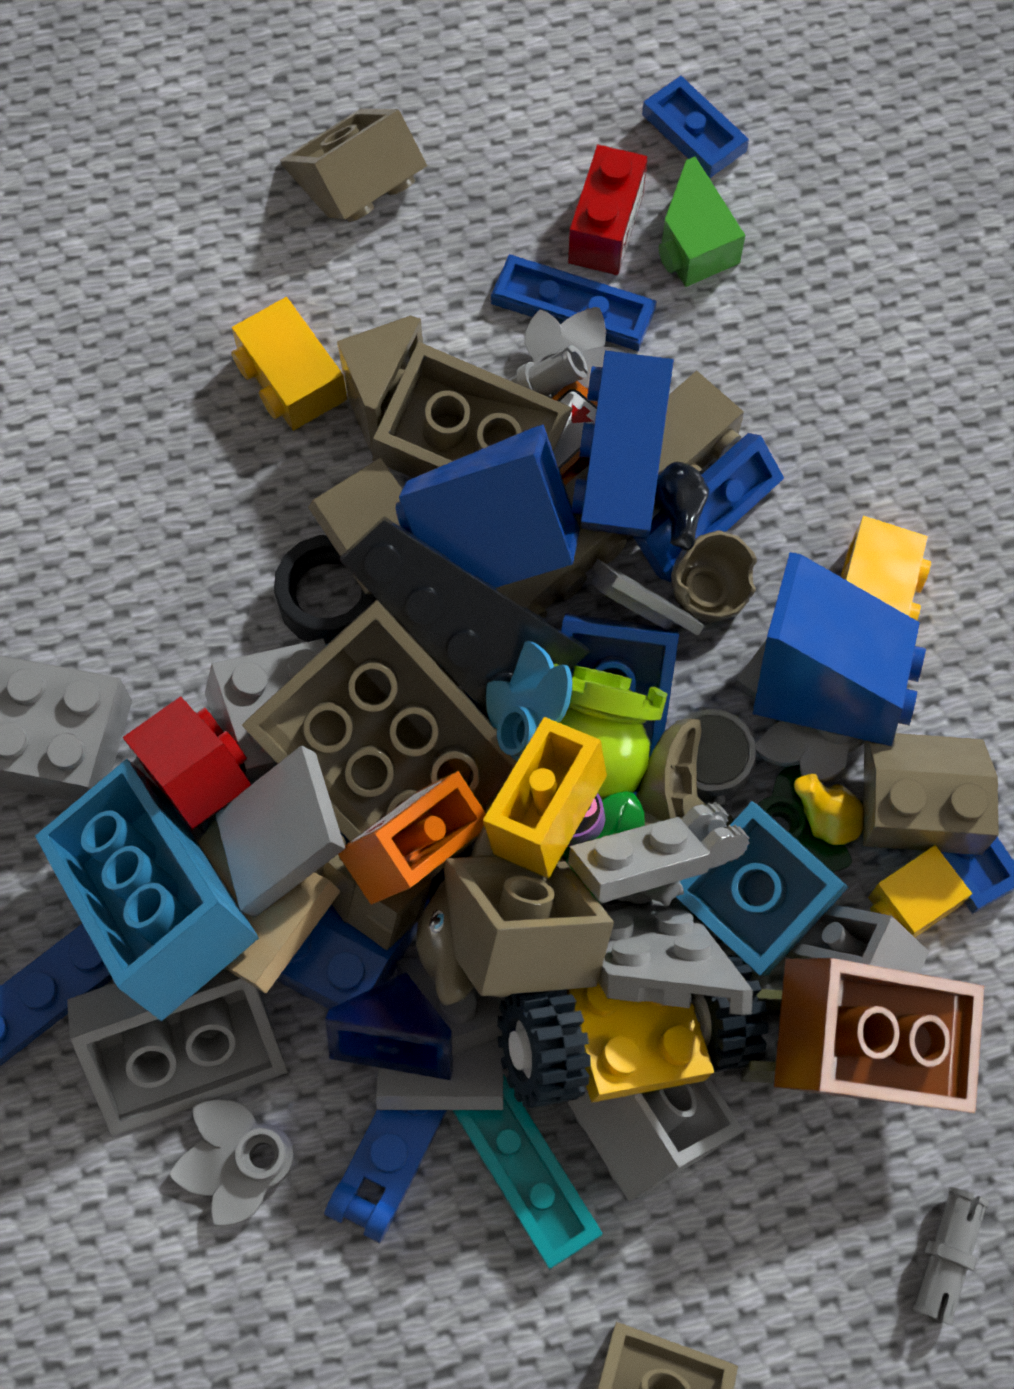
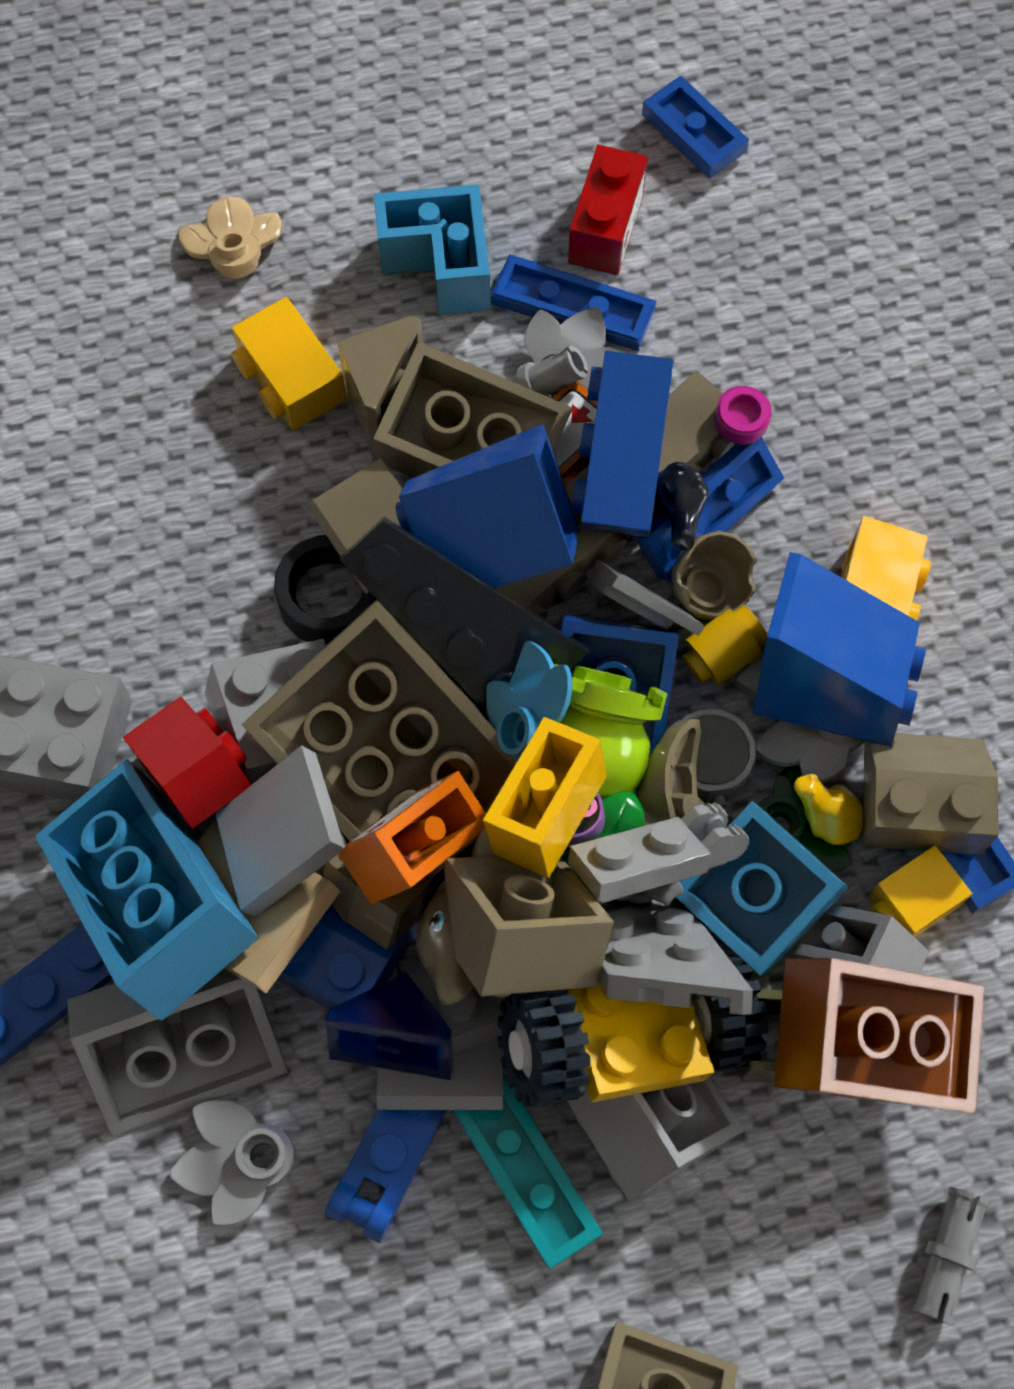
dark tan slope [279,109,428,222] -> none
bright green slope [658,157,746,287] -> none
none -> tan plate [179,196,282,279]
none -> dark azure brick [374,184,491,315]
none -> yellow brick [682,605,768,686]
none -> dark pink tile [714,386,772,444]

